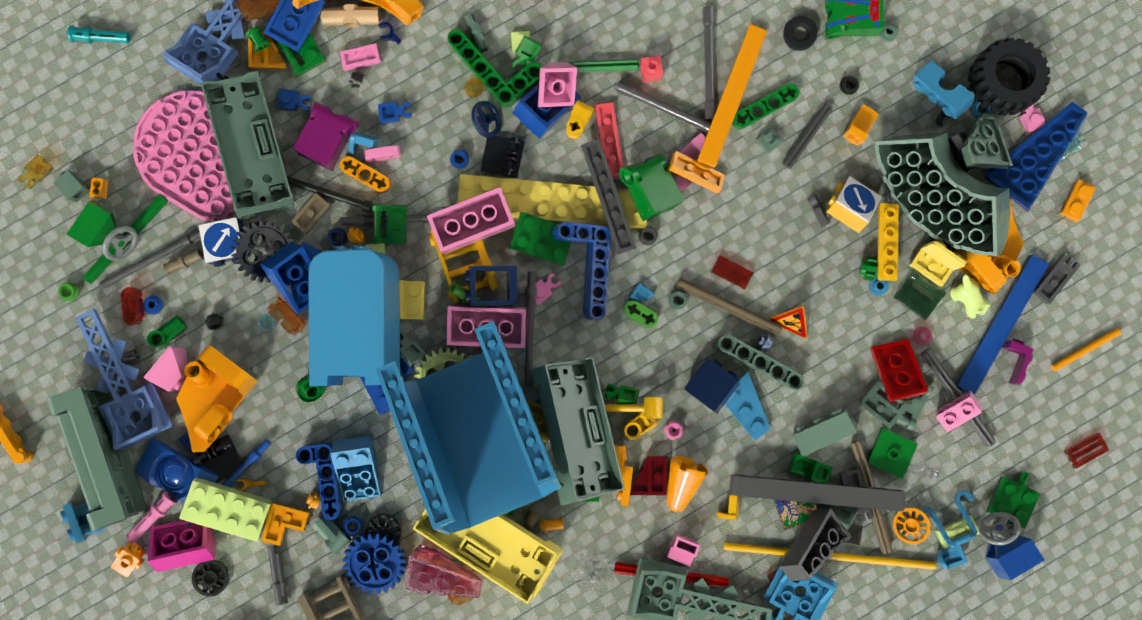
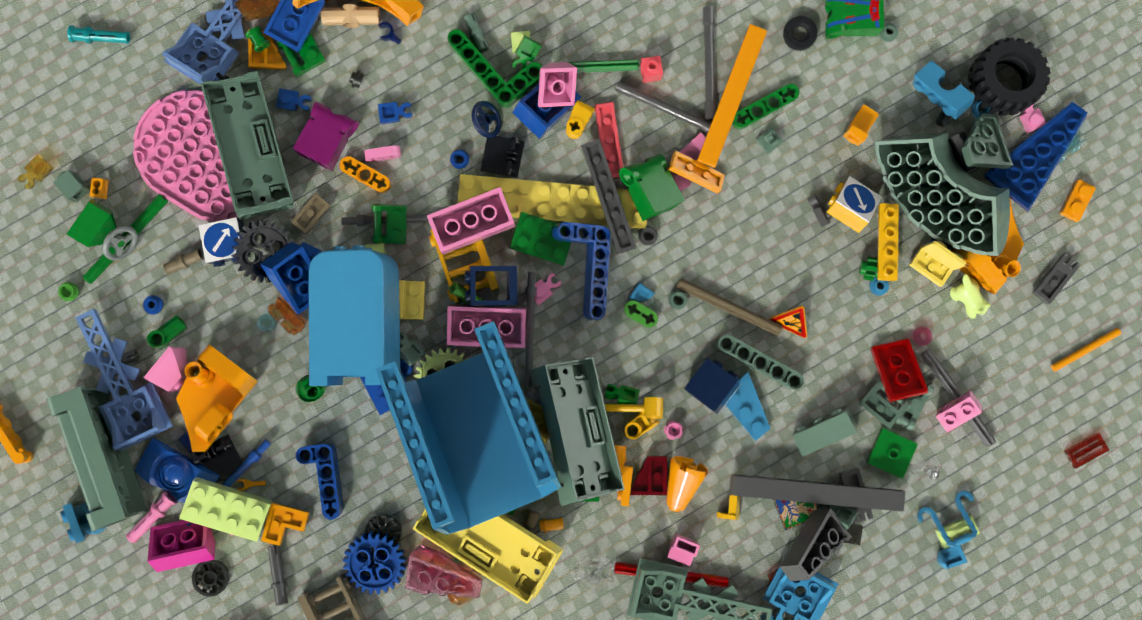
dark grey bar [100,230,201,289] -> none
light orange brick [111,541,146,577] -> none
clear red plate [121,287,144,325] -> none
pearl dark grey plate [204,314,224,330] -> none
pearl dark grey bar [287,176,387,216] -> none
light orange plate [306,491,321,509] -> none
sand green piece [312,515,351,554] -> none
dark blue plate [327,228,347,247] -> none
dark azure slope [330,435,381,502] -> none
bright pink plate [340,43,382,71] -> none
blue plate [342,516,362,536] -> none
light orange plate [347,227,364,245] -> none
dark azure tile [348,132,379,154] -> none
clear yellow plate [464,79,483,98] -> none
clear red tile [711,255,754,290] -> none
yellow piece [723,542,937,569] -> none
sand blue plate [756,333,773,352] -> none
dark grey axle [783,104,832,169] -> none
green slope [787,452,833,483] -> none
pearl dark grey plate [840,76,859,95] -> none
dark tan axle [850,440,892,554] -> none
clear green plate [893,270,946,320] -> none
light orange wheel [893,507,931,544] -> none
blue tile [956,255,1049,395] -> none
blue piece [979,512,1045,580] -> none
green plate [986,471,1041,529] -> none
magenta bracket [1002,338,1034,385] -> none

